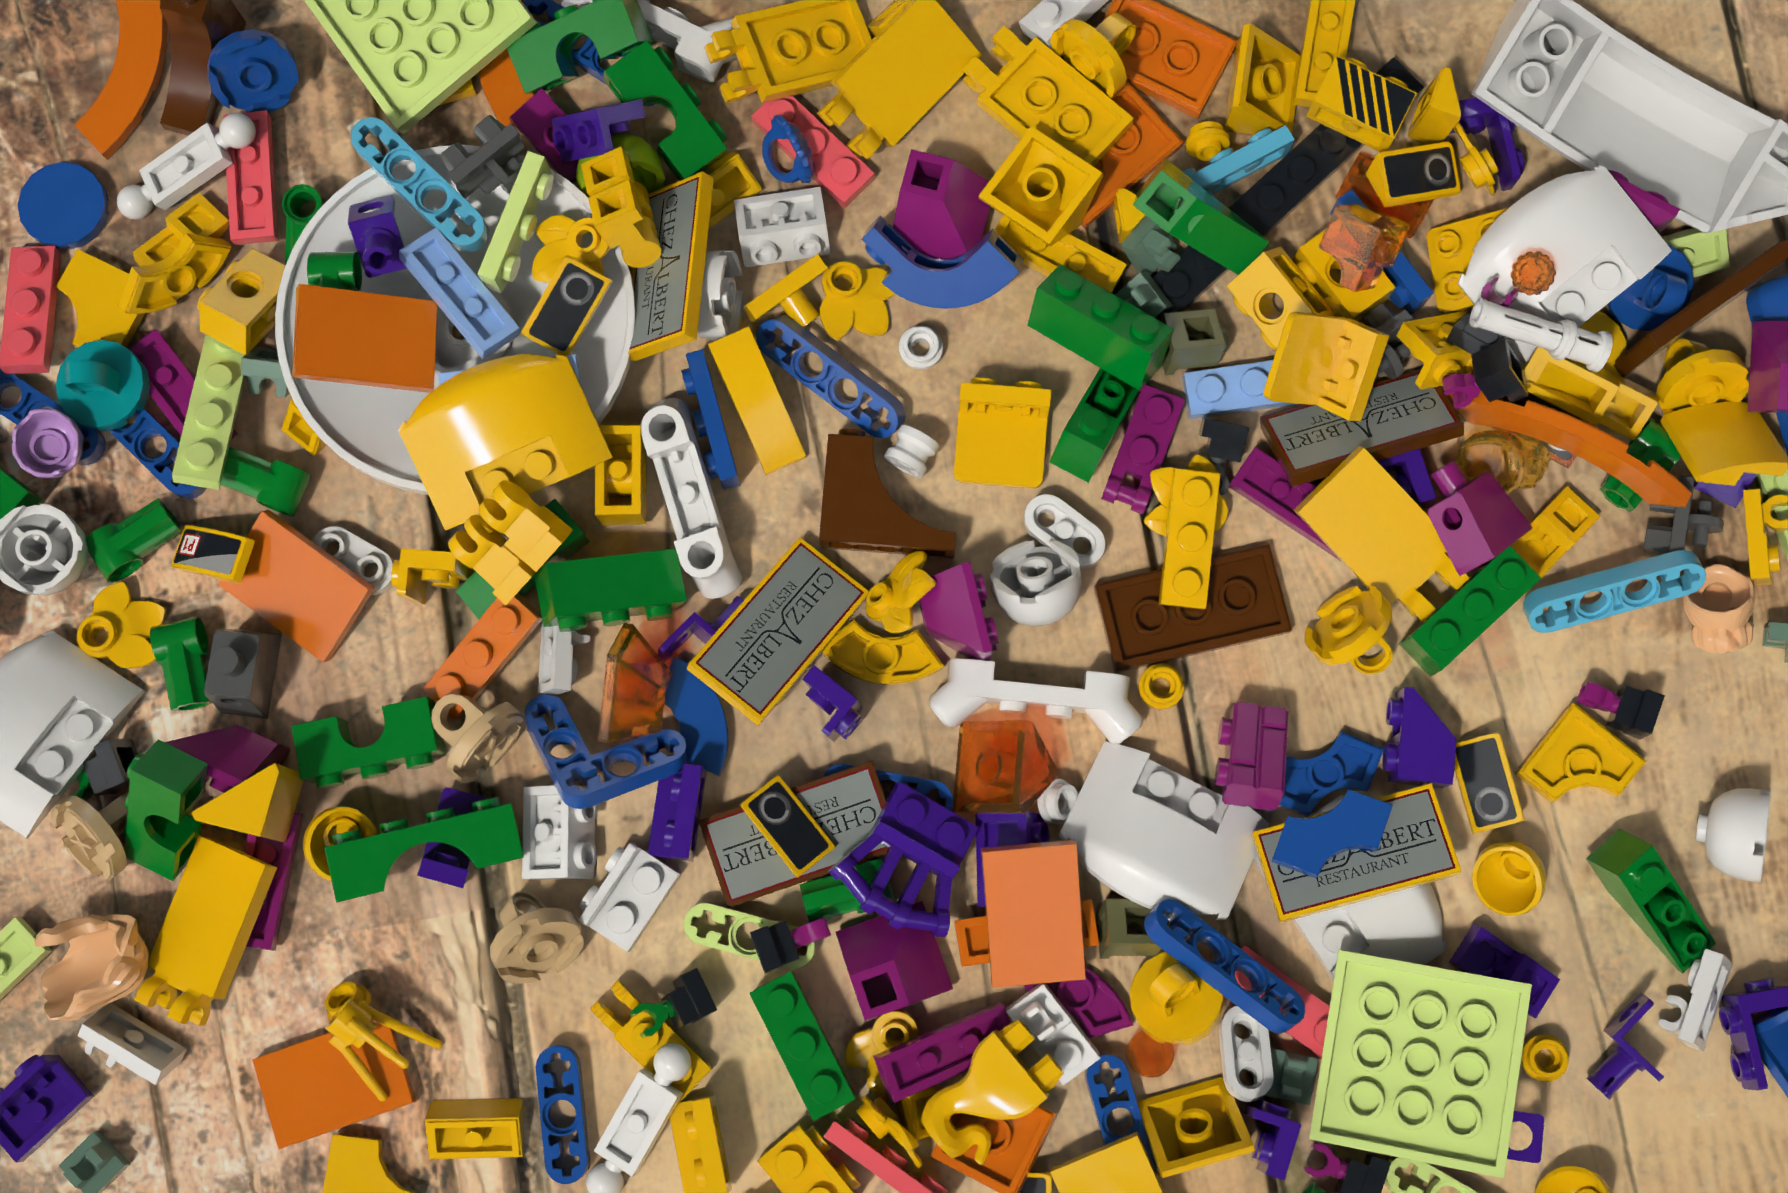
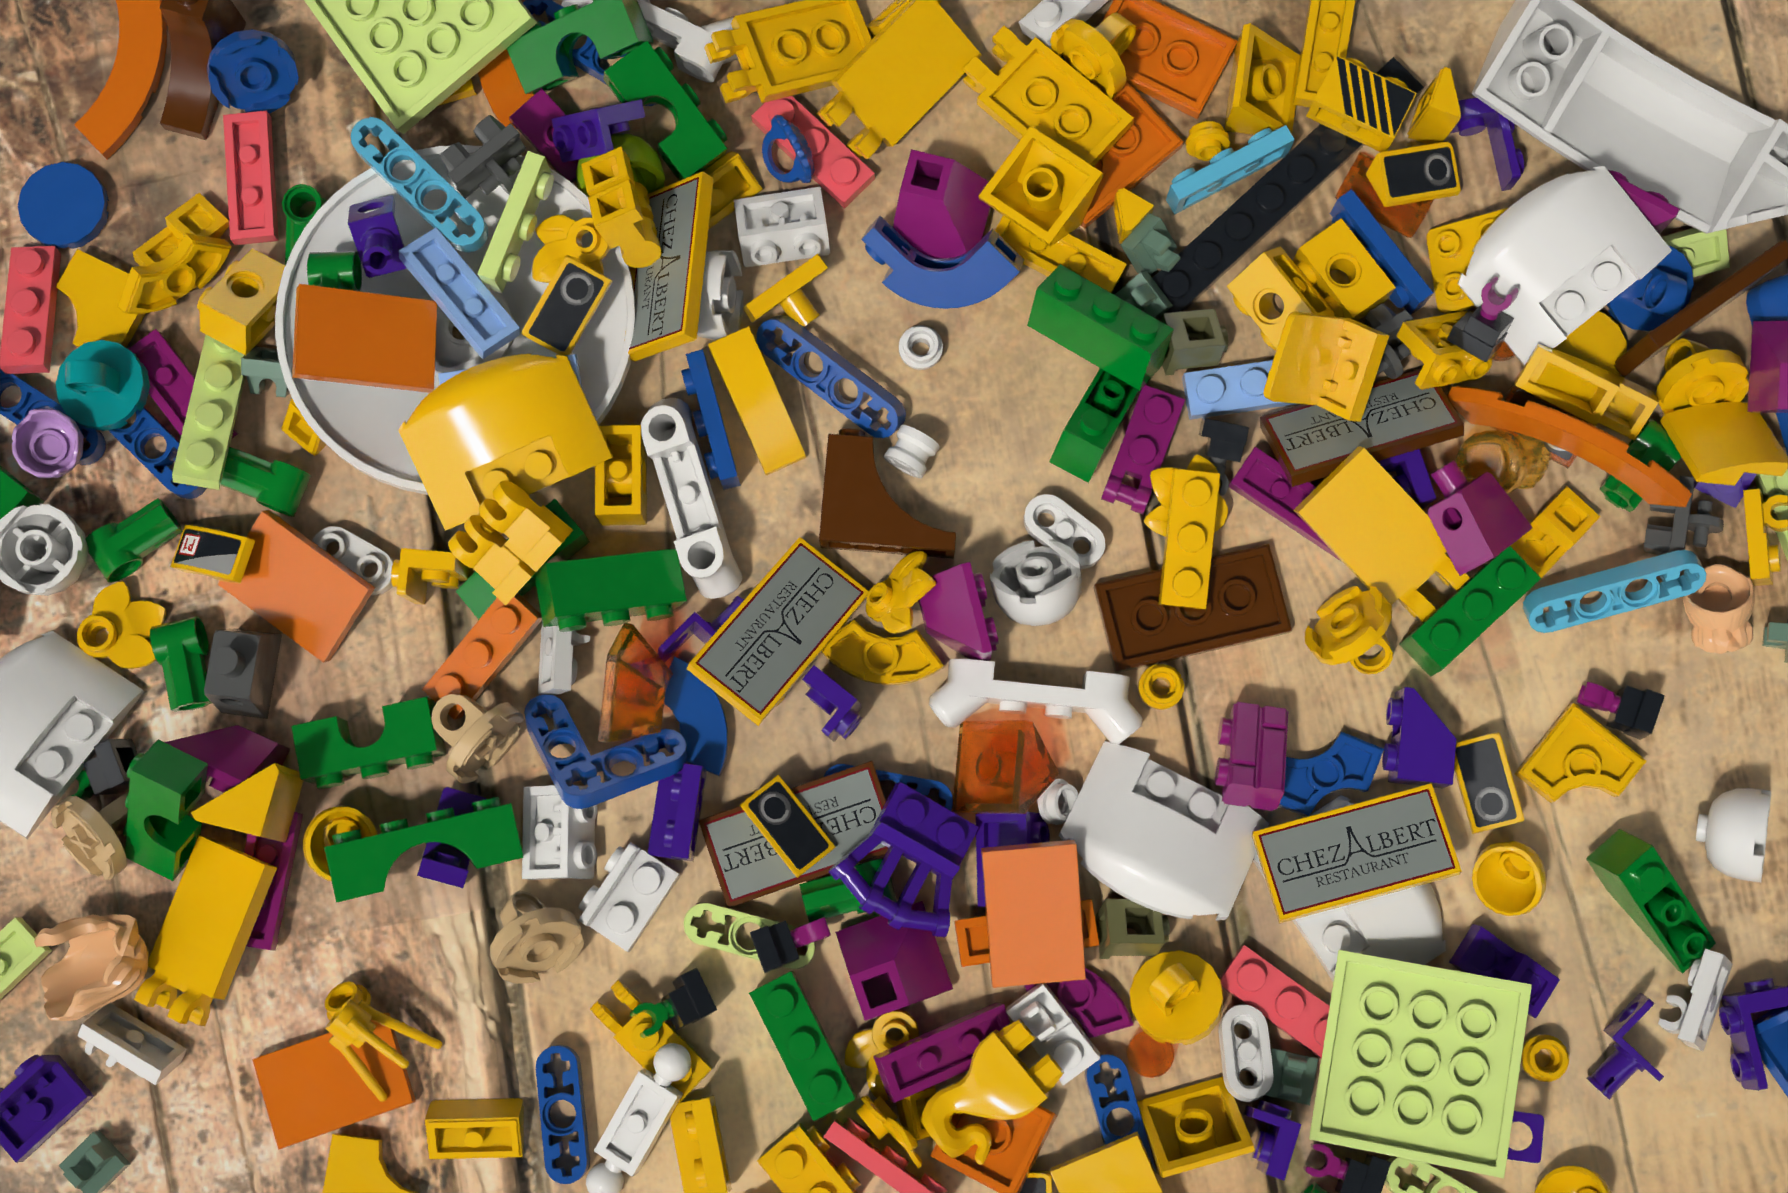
white plate [117,113,256,220] -> none
yellow plate [819,261,896,341] -> none
yellow bracket [953,377,1051,489] -> none
green slope [1133,158,1270,275] -> none
blue beam [1144,899,1305,1034] -> none
blue tile [1272,789,1393,878] -> none
clear orange brick [1318,204,1411,292] -> none
black piece [1442,339,1528,409] -> none
yellow plate [1453,122,1499,196] -> none
white pin [1469,298,1613,372] -> none
clear orange piece [1510,251,1556,296] -> none

